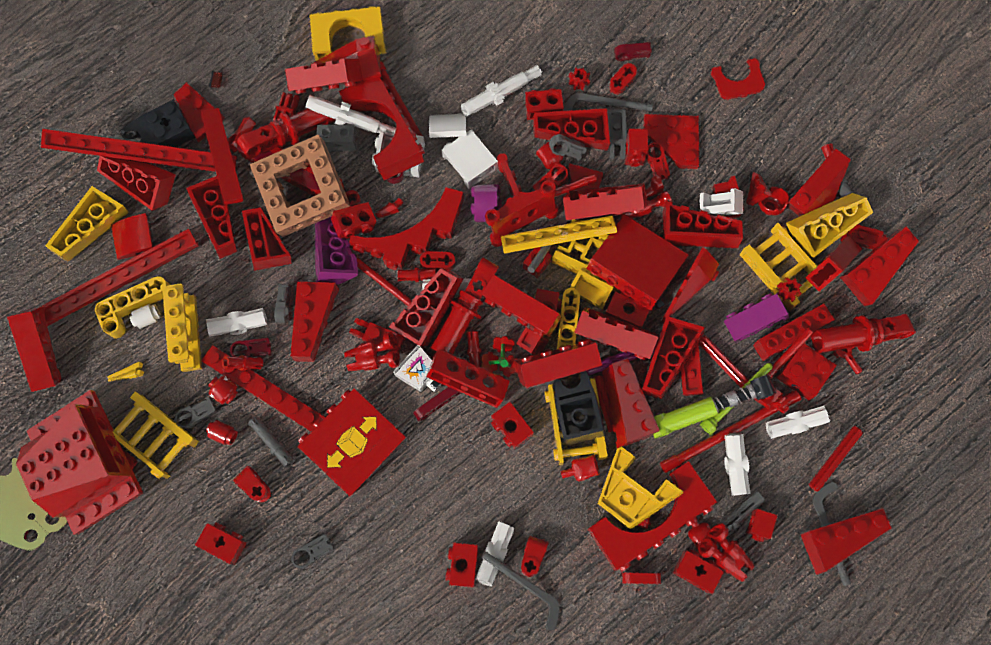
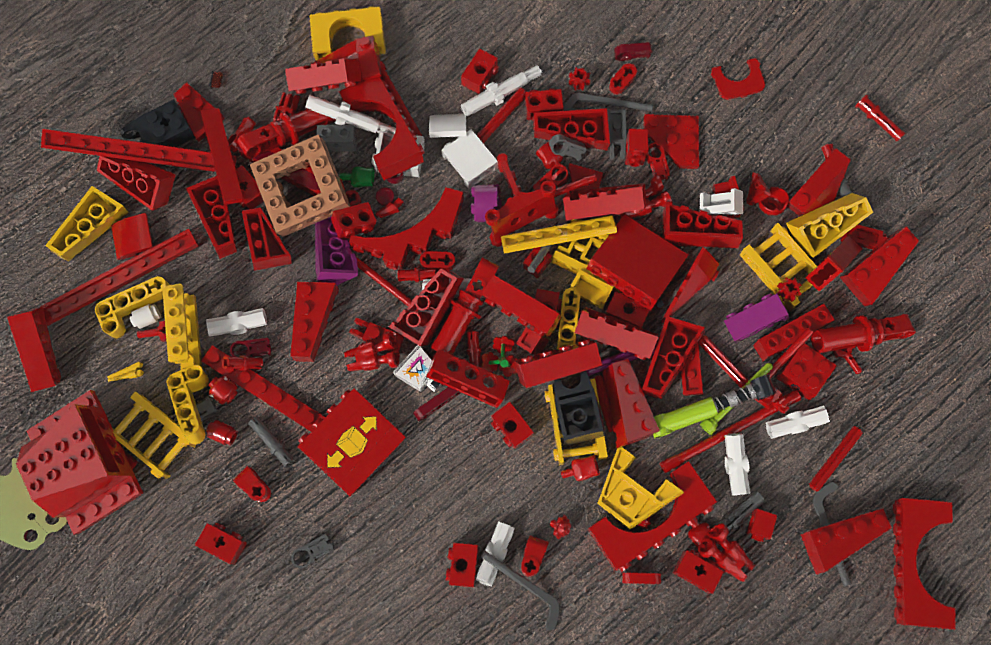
dark grey piece [274,283,291,323] -> none
none -> red bar [137,321,167,342]
none -> yellow beam [167,365,209,445]
none -> red brick [236,165,264,209]
none -> green piece [340,166,375,188]
none -> dark red piece [376,188,394,206]
none -> red brick [461,48,499,94]
none -> red axle [476,88,526,143]
none -> red plant [550,515,571,539]
none -> red pin [855,95,905,142]
none -> red arch [893,498,956,630]

